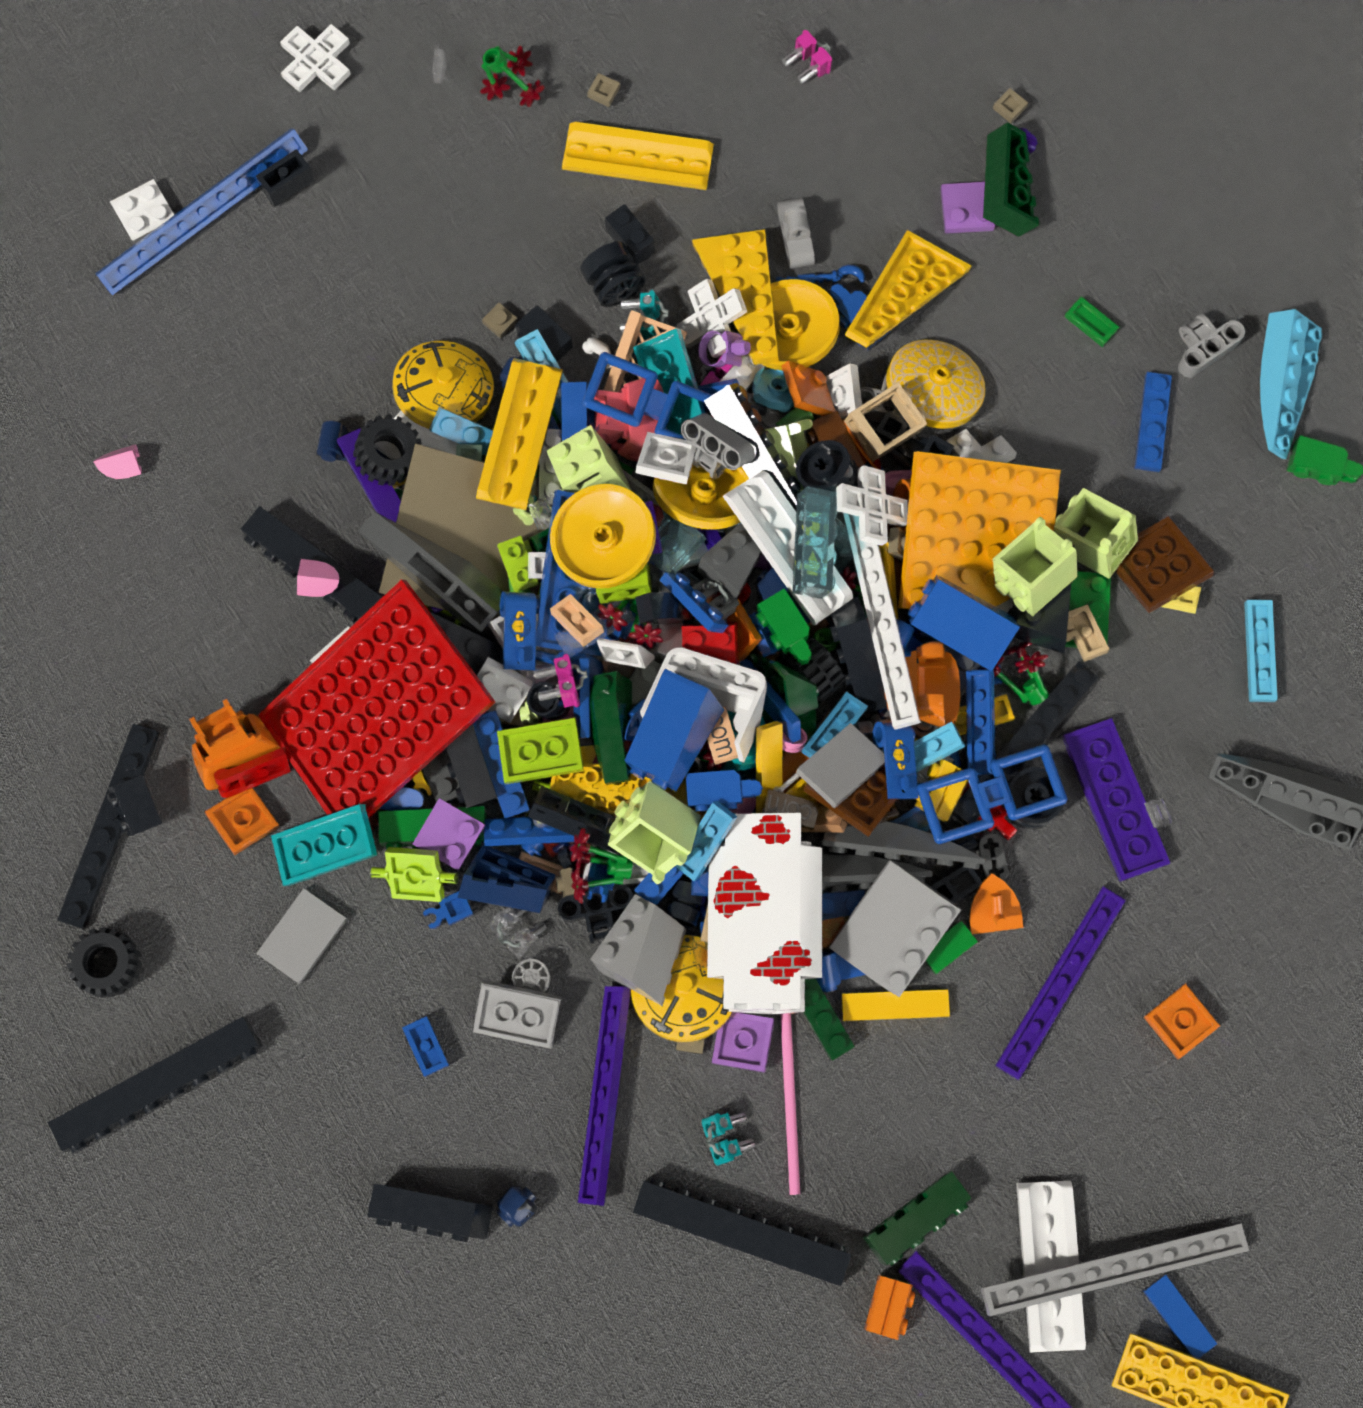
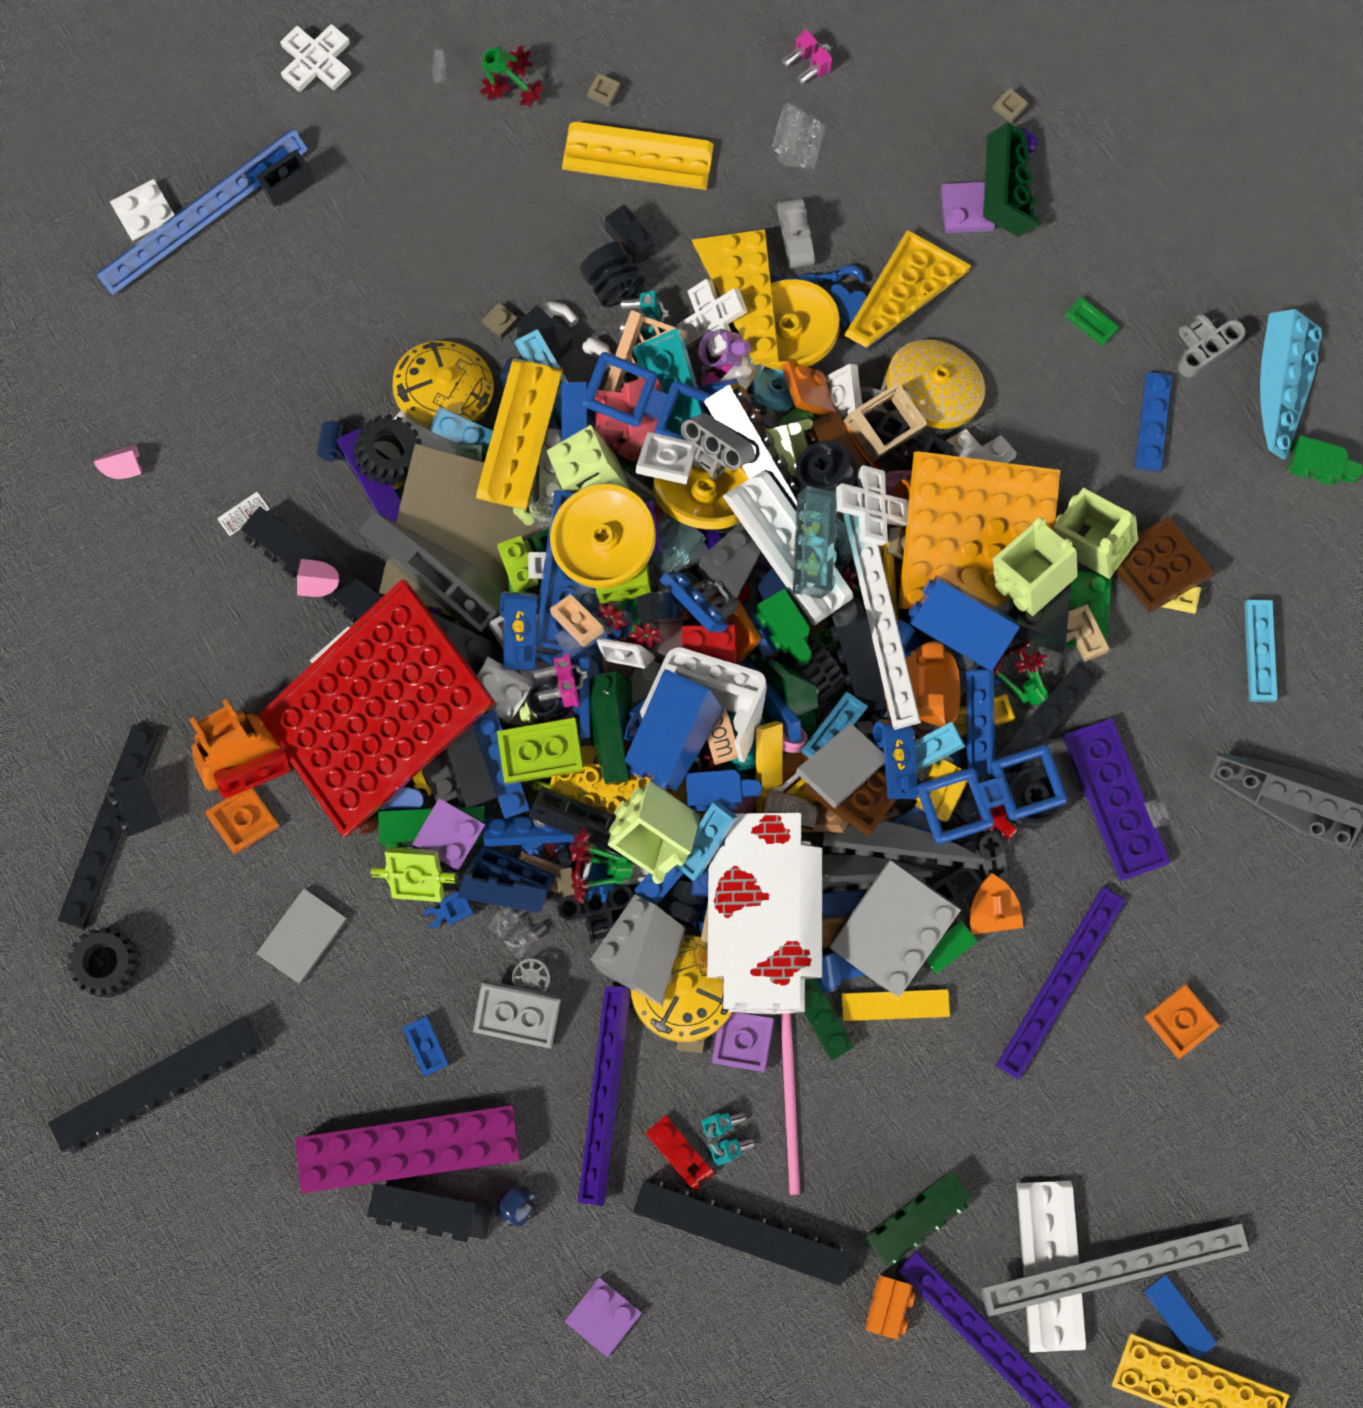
teal plate [271,804,377,886] -> none
none -> white sticker [217,492,269,536]
none -> magenta brick [295,1106,521,1194]
none -> white arm [542,301,579,327]
none -> medium lavender plate [565,1277,642,1357]
none -> red plate [645,1115,715,1191]
none -> clear plate [771,103,826,171]

